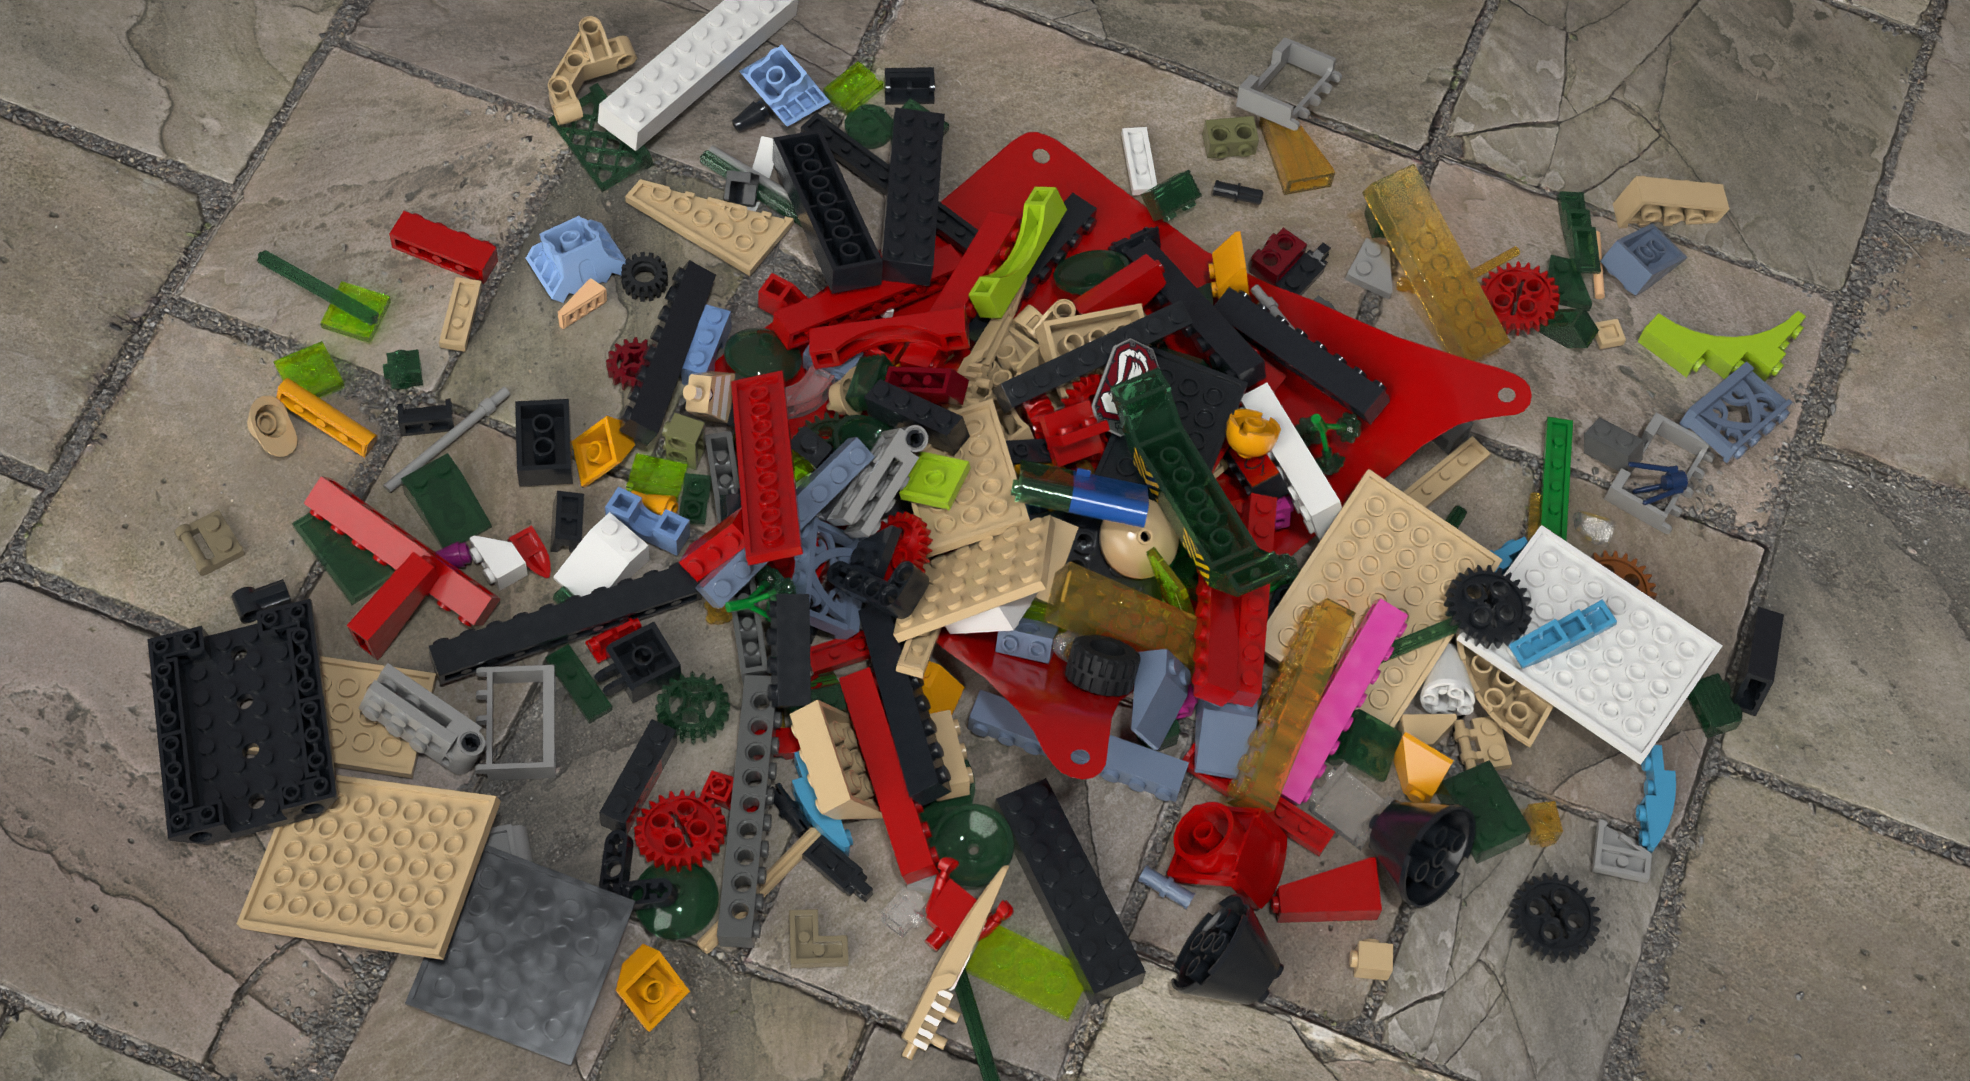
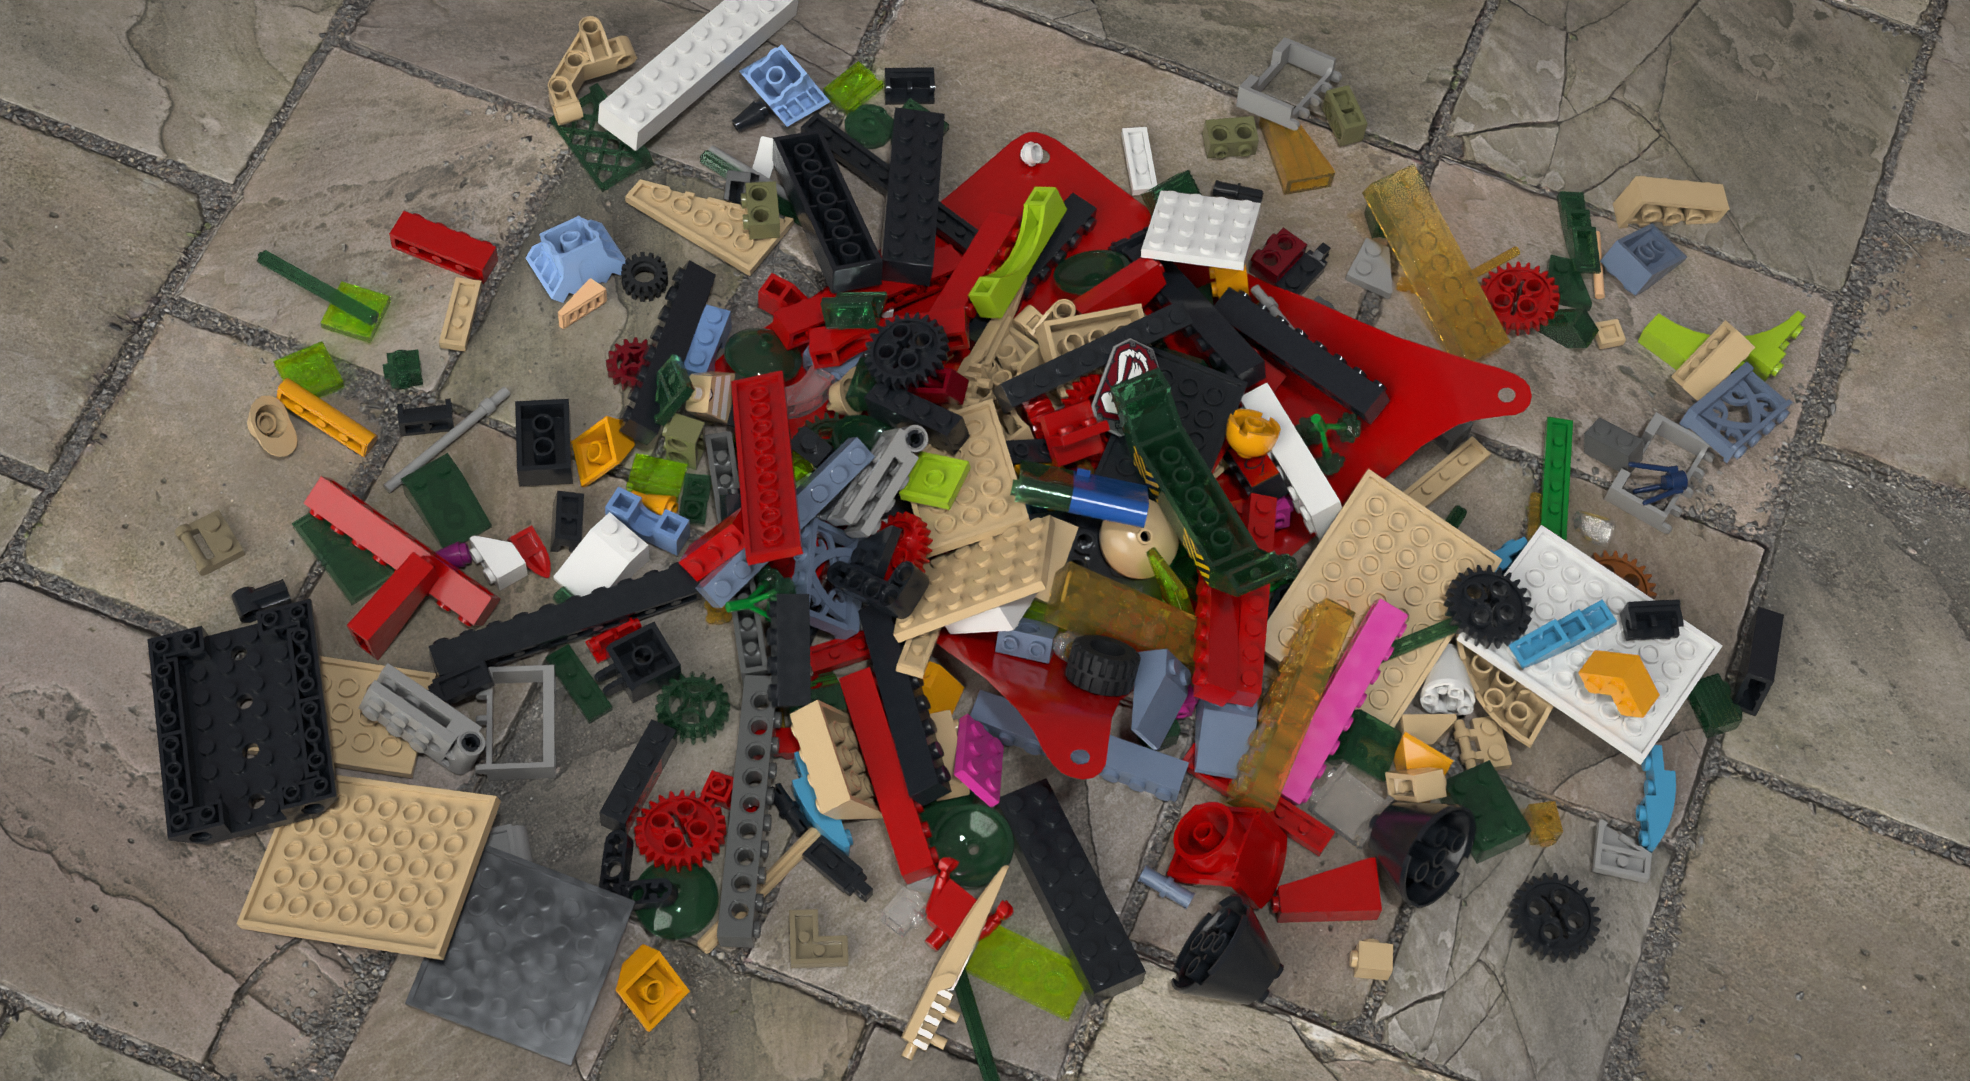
none -> black hinge [428,658,495,705]
none -> clear green wing [654,354,695,426]
none -> olive brick [741,181,780,240]
none -> clear green bracket [820,292,888,330]
none -> black gear [864,312,950,391]
none -> dark pink plate [954,713,1004,807]
none -> white plate [1021,142,1043,166]
none -> white plate [1141,191,1261,271]
none -> olive brick [1322,85,1368,146]
none -> tan slope [1385,767,1447,803]
none -> light orange brick [1578,650,1660,718]
none -> black hinge [1620,599,1684,641]
none -> tan brick [1671,320,1755,401]

